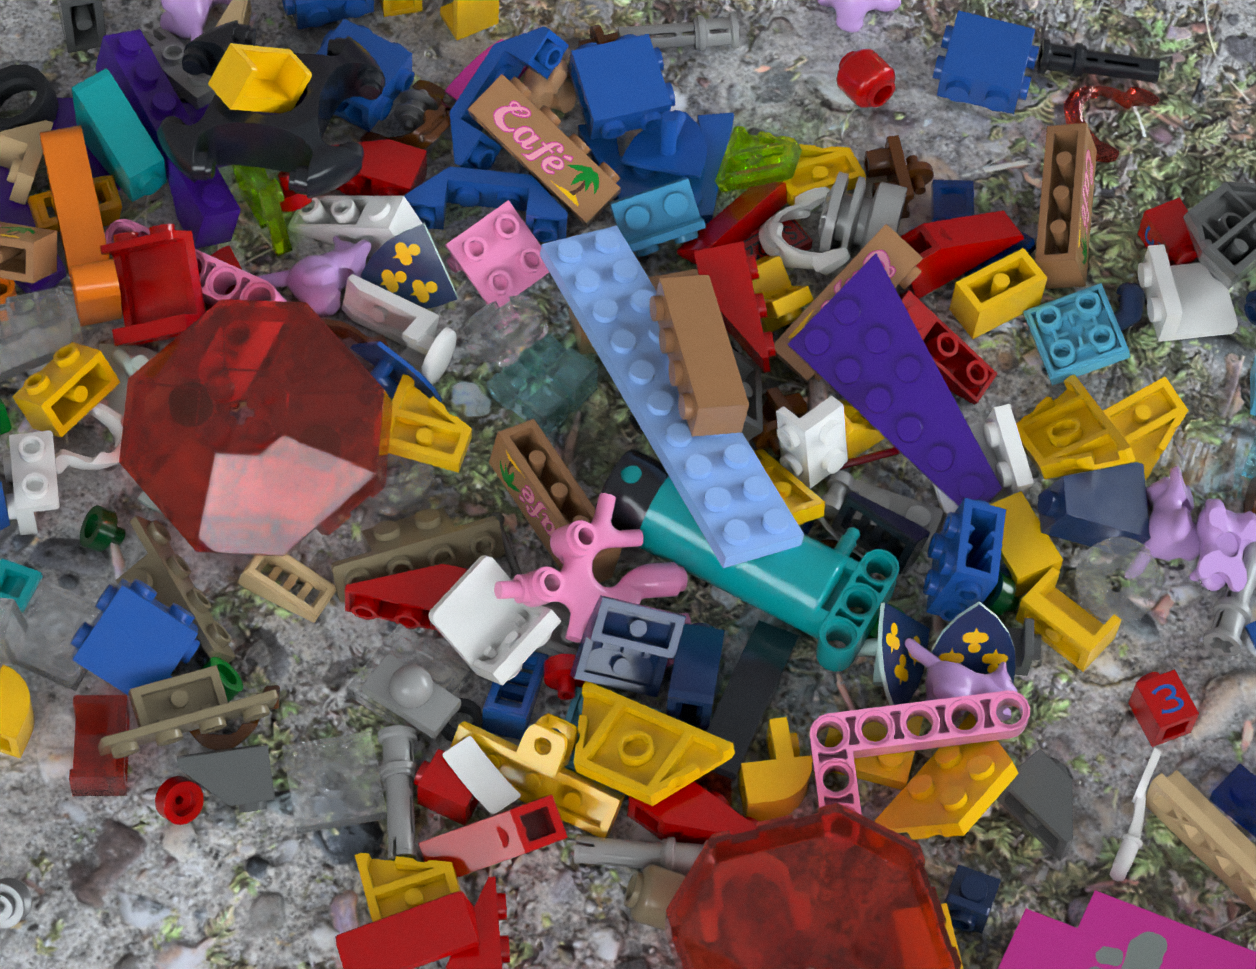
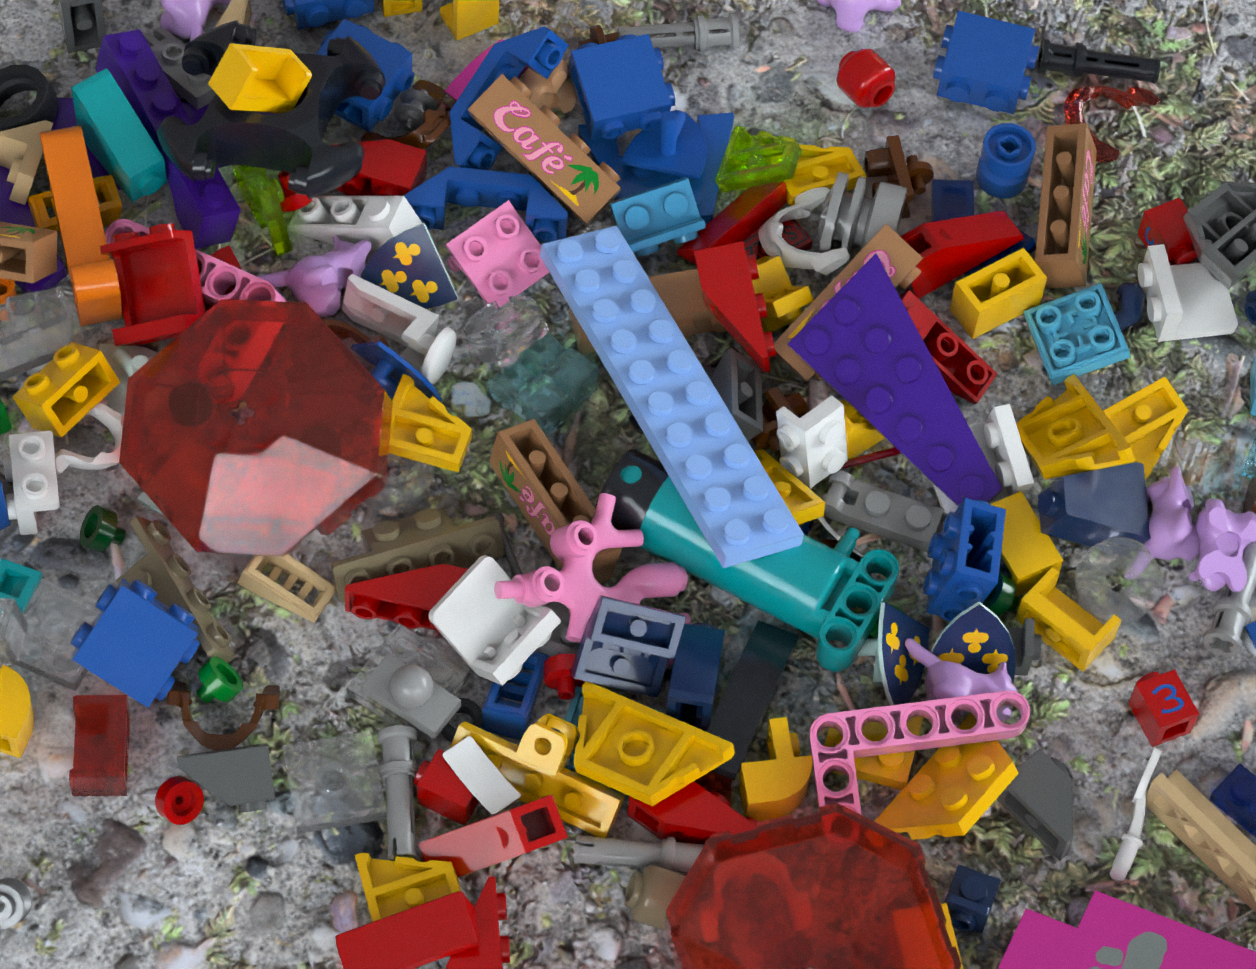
dark tan bracket [98,665,279,759] -> none
medium nougat brick [649,275,749,437] -> none
black slope [831,491,931,575] -> none
none -> blue wheel [976,123,1036,199]

